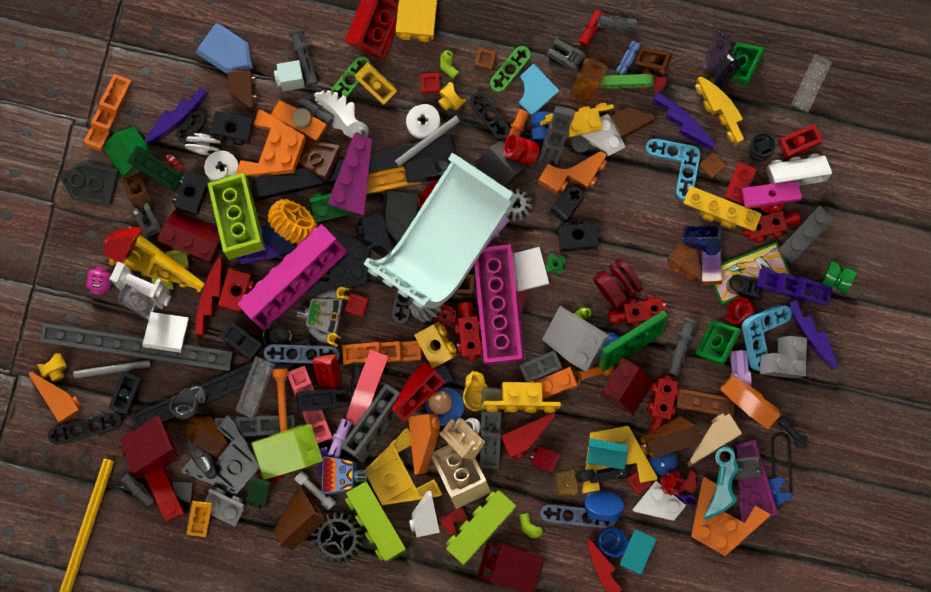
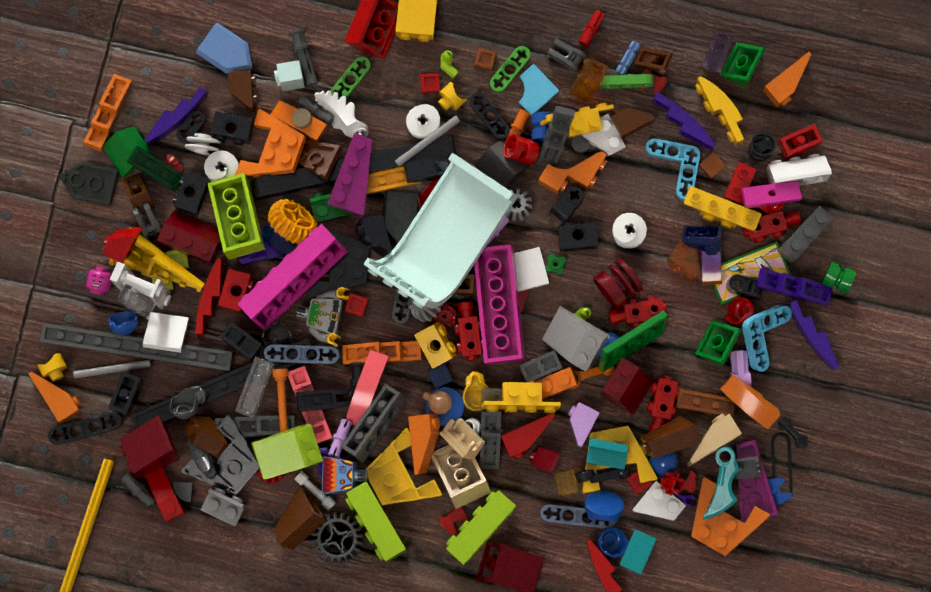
light orange slope [187,501,212,537] -> none
dark green slope [246,476,273,509] -> none
red slope [313,354,342,390] -> none
yellow brick [355,62,397,105] -> none
red slope [392,361,446,422] -> none
white slope [409,490,440,537] -> none
lime arm [519,513,543,539] -> none
dark grey pin [597,15,637,31] -> none
dark grey pin [667,317,700,376] -> none
black beam [710,54,741,88] -> none
light grey brick [760,336,807,378] -> none
clear plate [791,54,832,113] -> none
none -> blue hair [108,311,139,335]
none -> lavender slope [568,402,599,448]
none -> white piece [612,213,647,249]
none -> orange slope [763,52,811,108]

